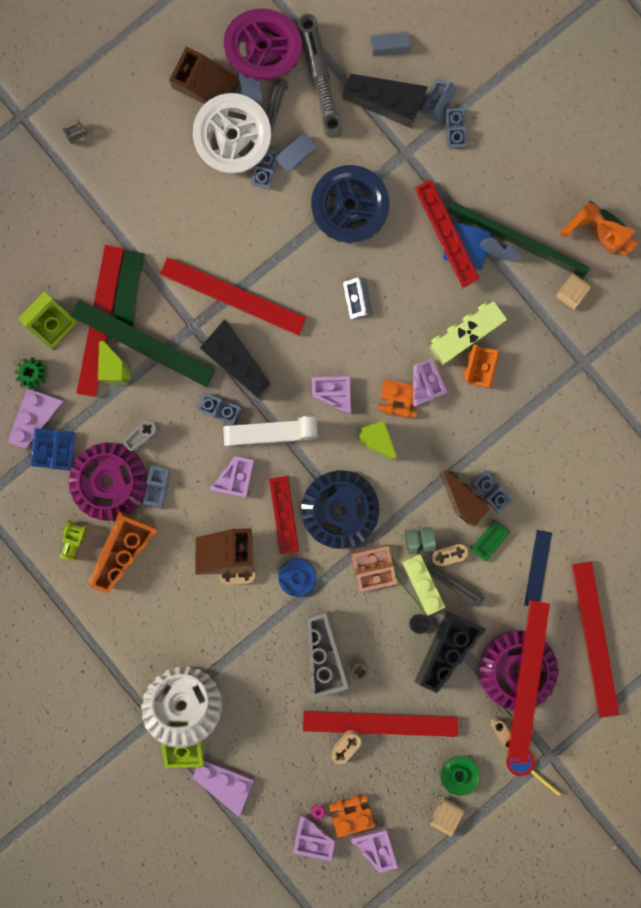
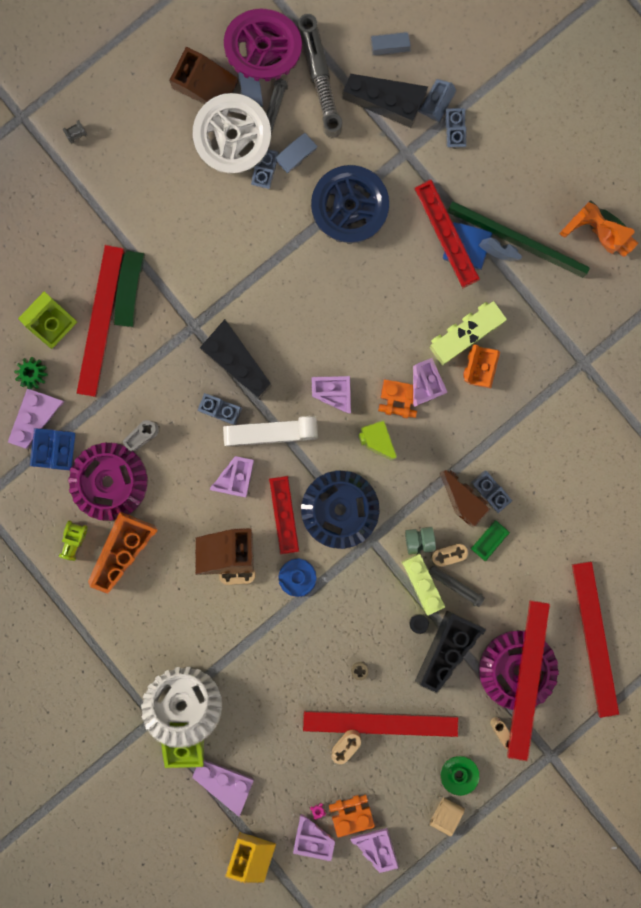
dark green tile [70,299,216,388] -> none
lime slope [98,341,132,385] -> none
sand blue slope [143,465,170,509] -> none
red tile [160,257,306,336] -> none
light grey wedge [307,610,351,699] -> none
sand blue slope [343,277,373,319] -> none
nougat slope [351,544,397,592] -> none
piece [506,750,561,796] -> none
dark blue sticker [524,530,552,606] -> none
tan piece [555,272,592,310] -> none
none -> yellow slope [225,832,276,883]

